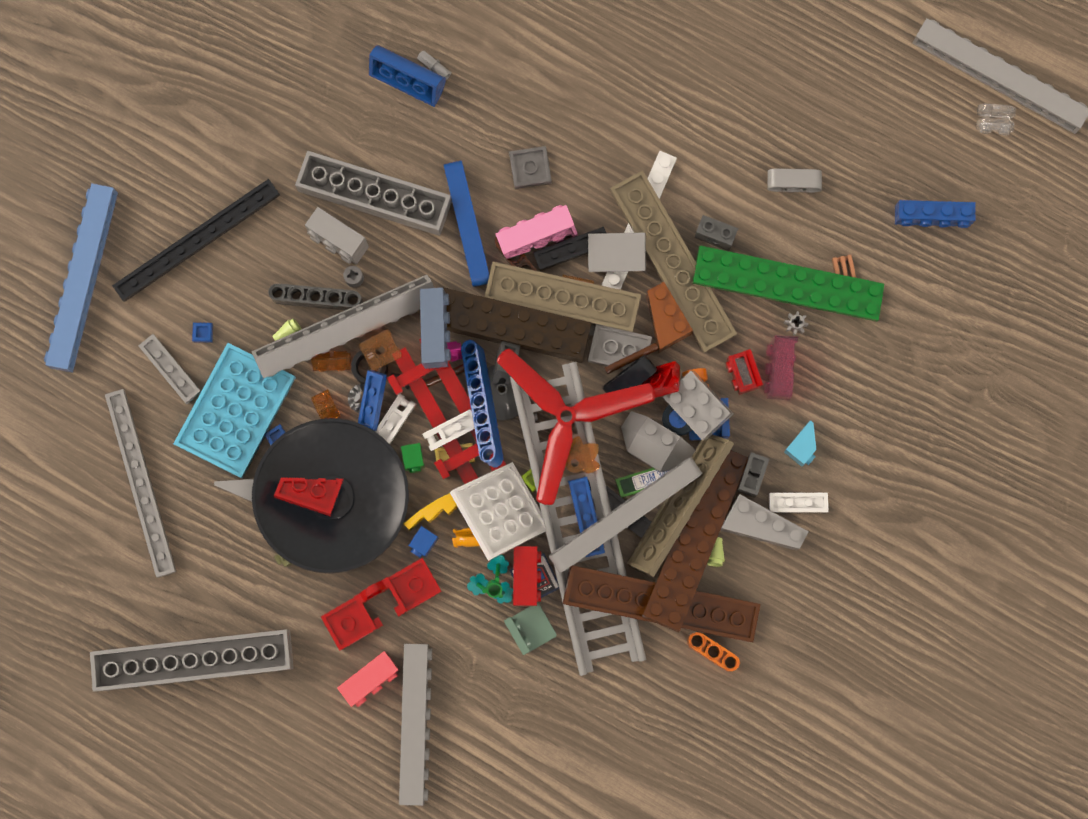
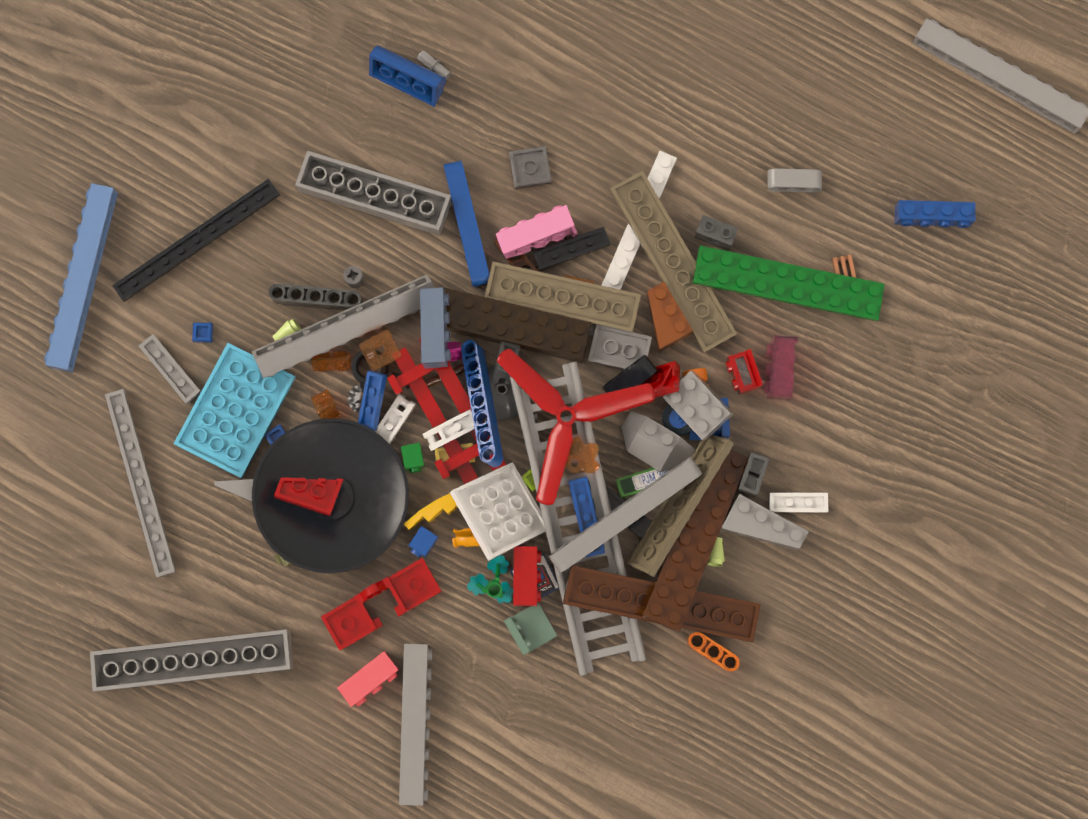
light grey brick [305,207,369,265] -> none
light grey tile [588,233,646,272] -> none
reddish brown bar [604,343,659,374] -> none
light grey gear [784,311,809,336] -> none
medium azure slope [784,420,816,467] -> none
clear brick [976,104,1016,135] -> none

